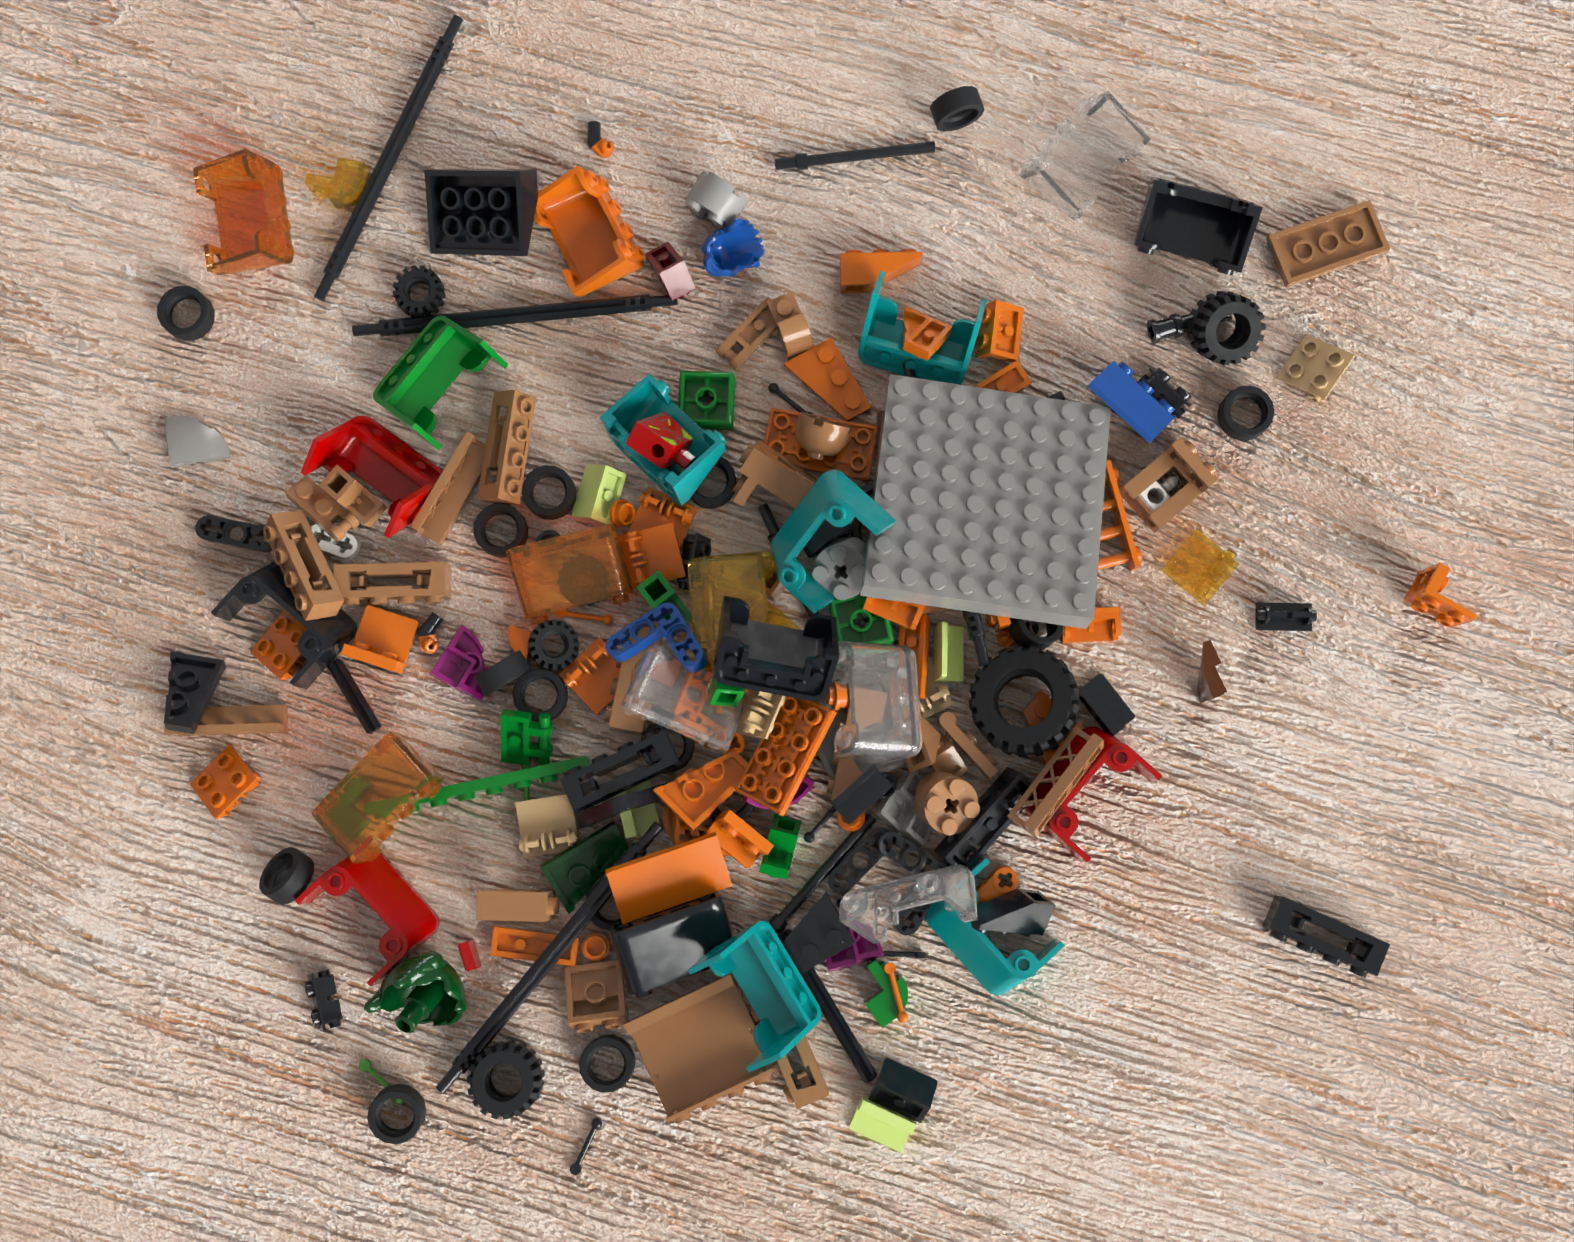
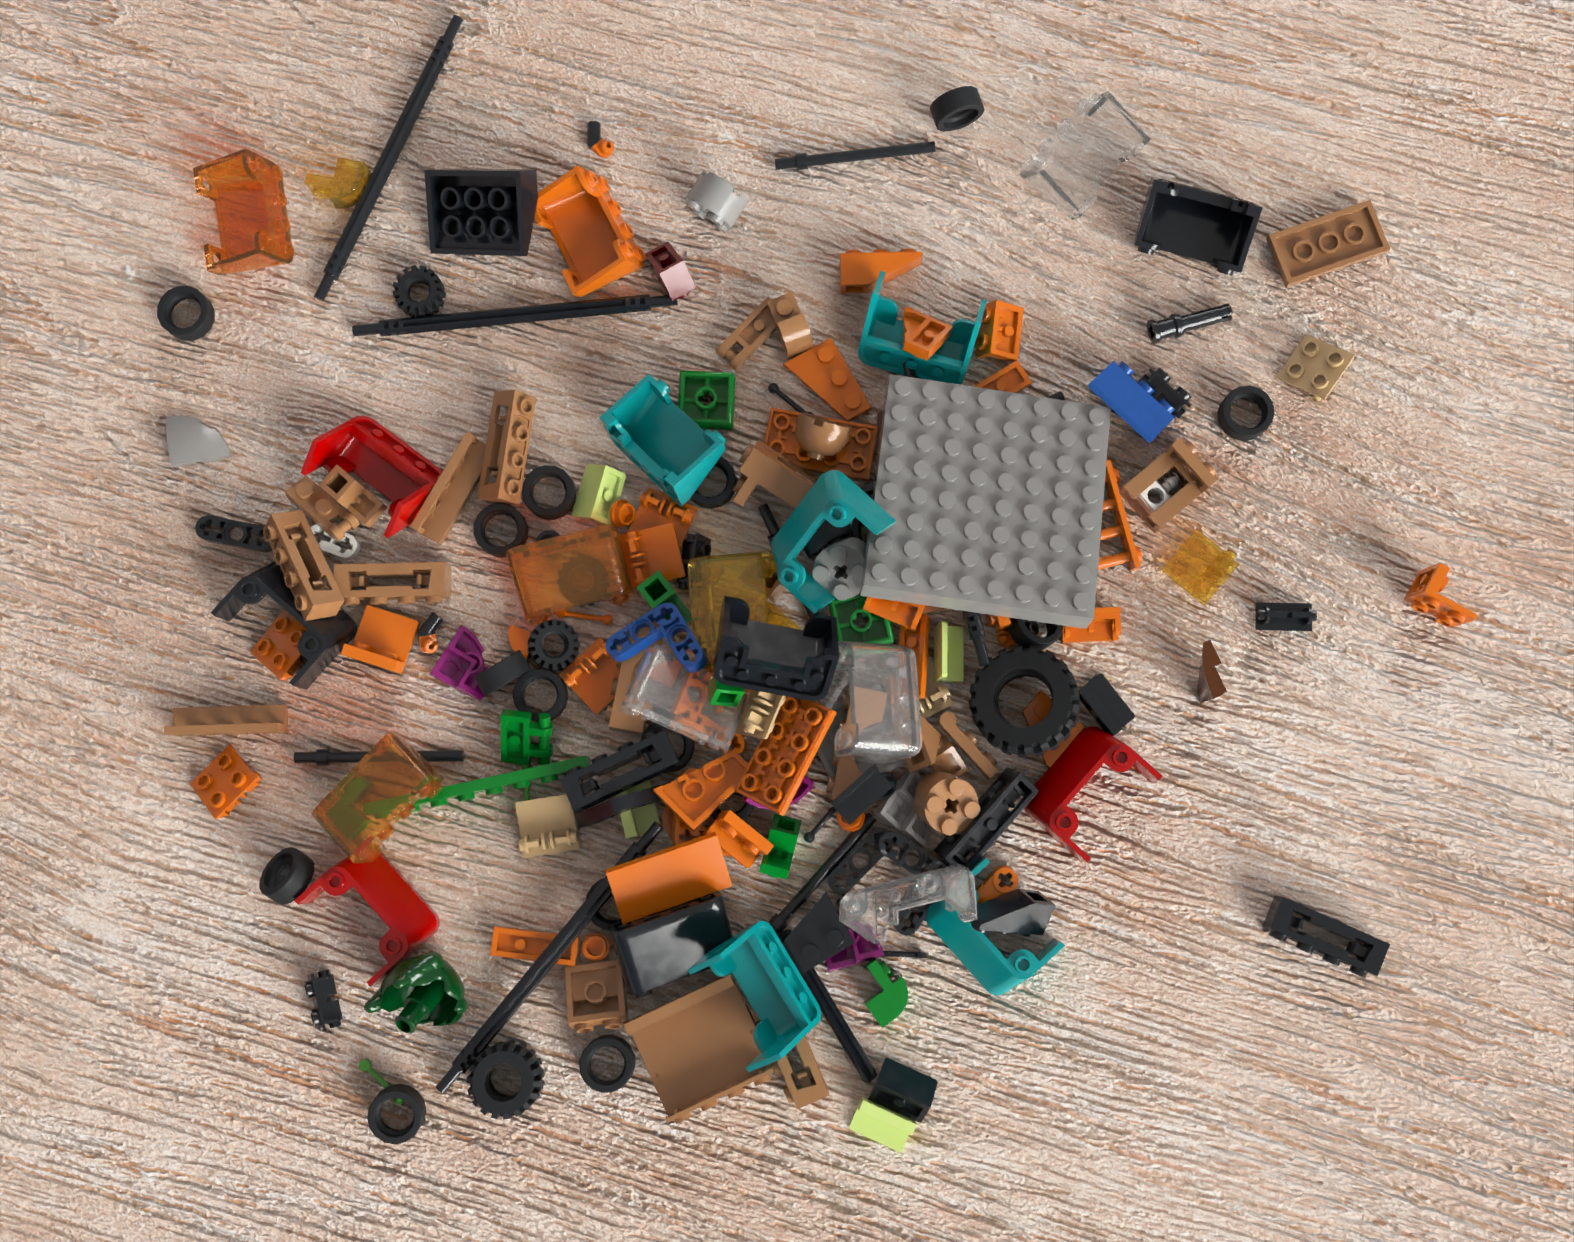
black wing [164,651,226,734] -> none
black axle [328,659,381,734] -> none
green windscreen [373,315,508,450] -> none
red tile [458,939,482,972] -> none
medium nougat window [476,889,560,922] -> none
dark green wing [540,821,629,914] -> none
black hinge [570,1118,603,1175] -> none
red torso [625,412,697,470] -> none
blue hair [701,218,765,277] -> none
orange plate [825,681,847,710] -> none
orange hinge [884,962,908,1023] -> none
medium nougat fence [1007,726,1104,838] -> none
black tyre [1187,291,1266,365] -> none
none -> black bar [294,749,464,766]

